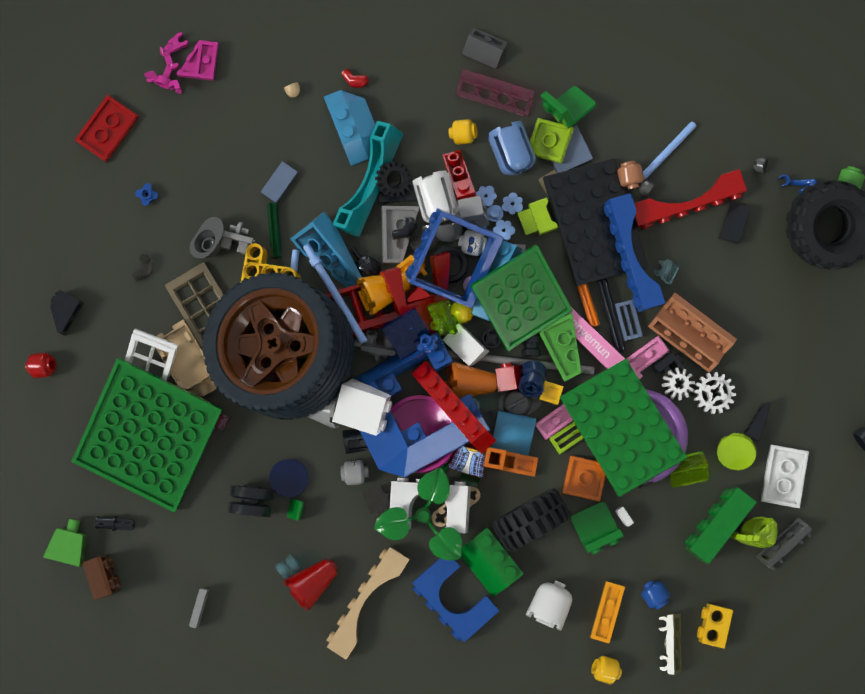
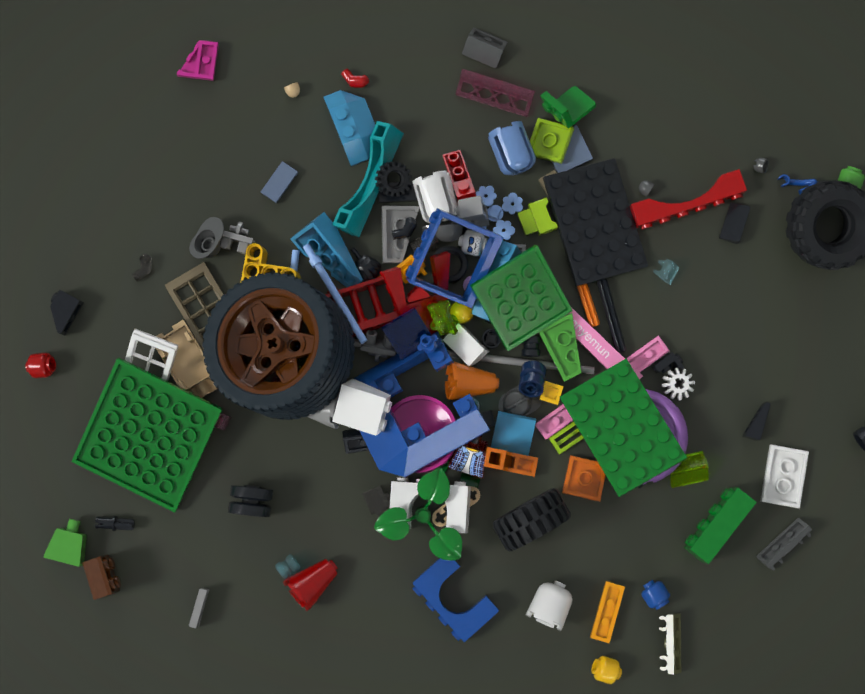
red tile [75,94,139,163] -> none
blue plate [135,183,158,206] -> none
dark pink piece [144,32,189,94] -> none
dark green axle [267,202,282,259] -> none
clear blue tile [269,459,308,498] -> none
green slope [287,499,305,521] -> none
tan arch [326,546,410,660] -> none
light grey head [341,460,369,485] -> none
light orange cone [356,272,412,315] -> none
red arch [412,361,496,454] -> none
yellow head [449,119,478,145] -> none
green slope [461,527,524,597] -> none
brick [495,363,521,392] -> none
green bracket [571,502,623,554] -> none
blue arch [604,193,665,312] -> none
sand blue tile [614,300,643,341] -> none
white tile [615,506,634,527] -> none
nougat head [617,161,644,190] -> none
light blue bar [643,121,697,180] -> none
nougat brick [648,293,737,373] -> none
white gear [693,372,736,414] -> none
yellow brick [697,603,733,649] -> none
lime tile [717,433,757,470] -> none
lime hair [730,517,778,548] -> none

